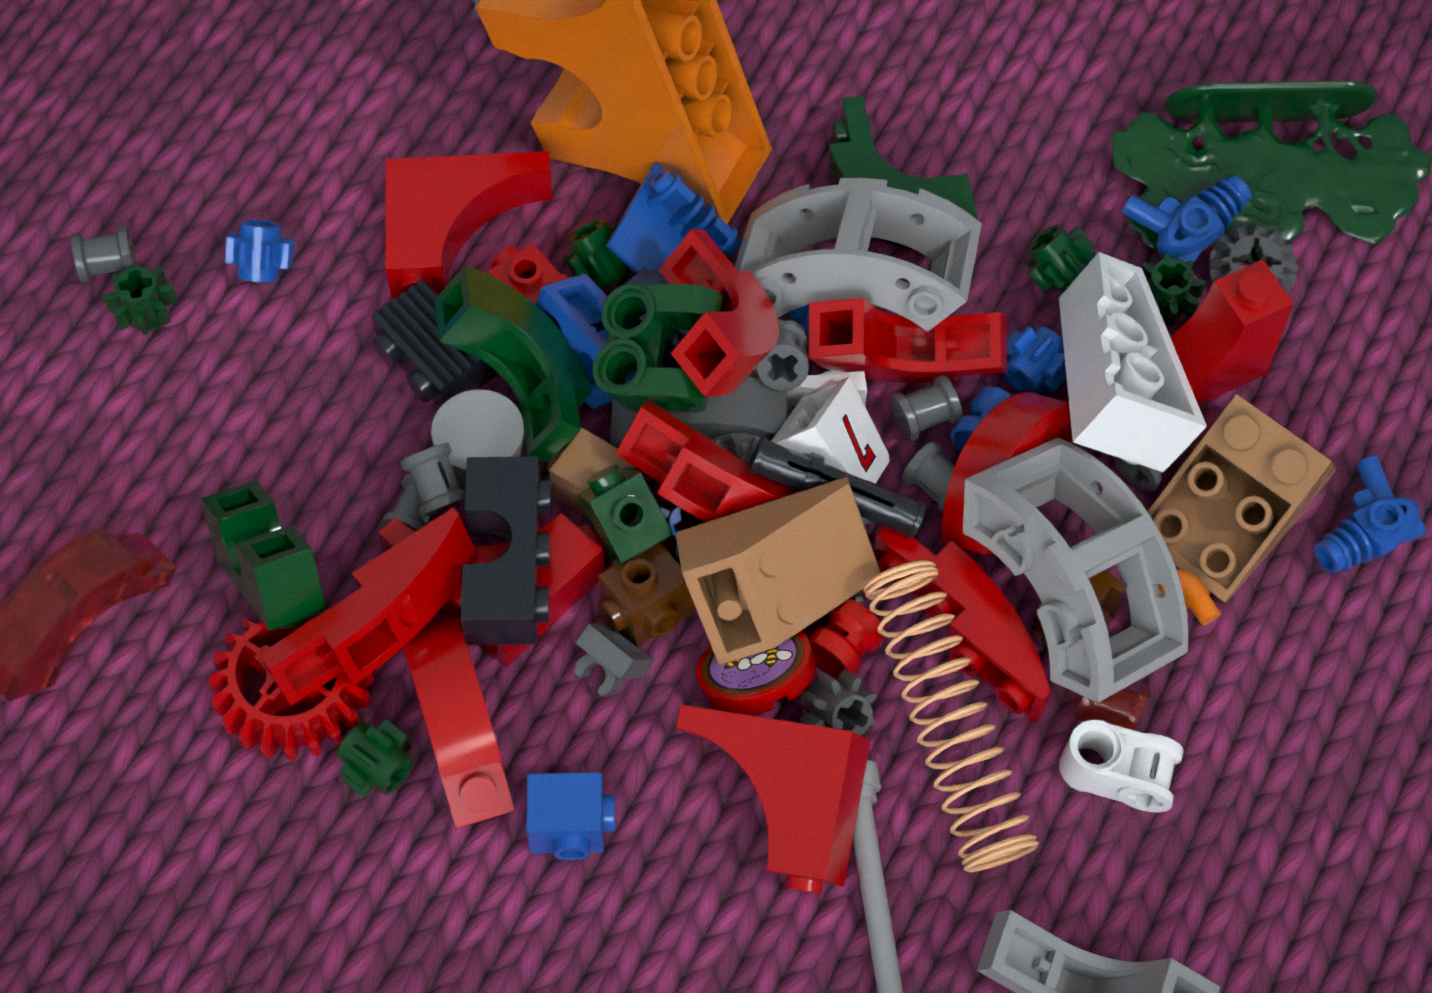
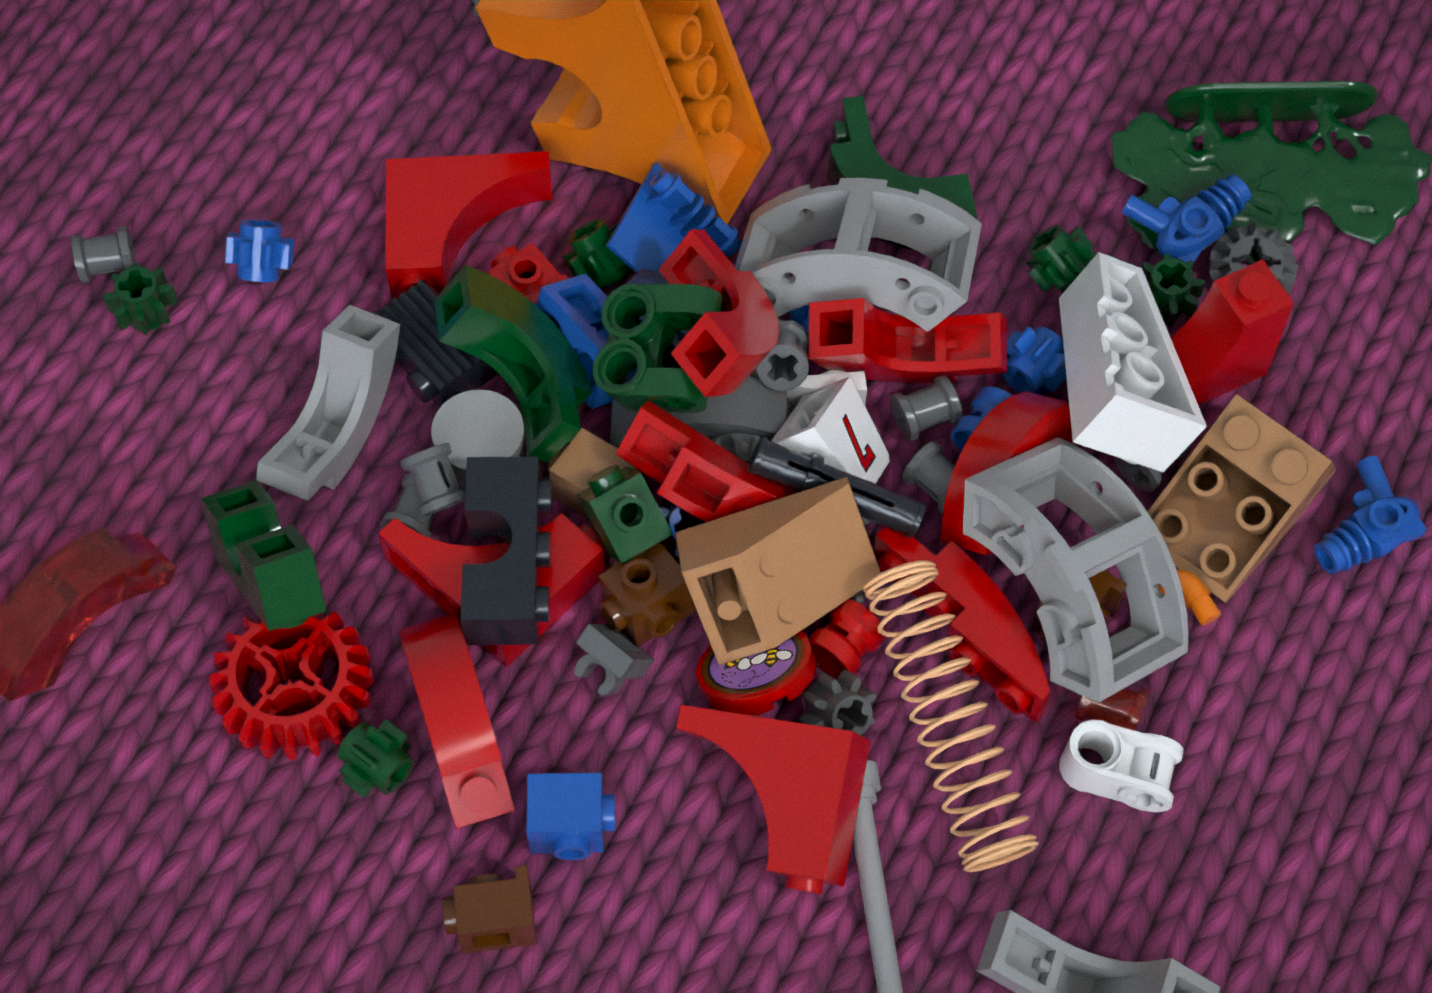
red slope [259,508,477,706] -> none
none -> light grey arch [256,305,400,501]
none -> reddish brown brick [442,865,537,954]

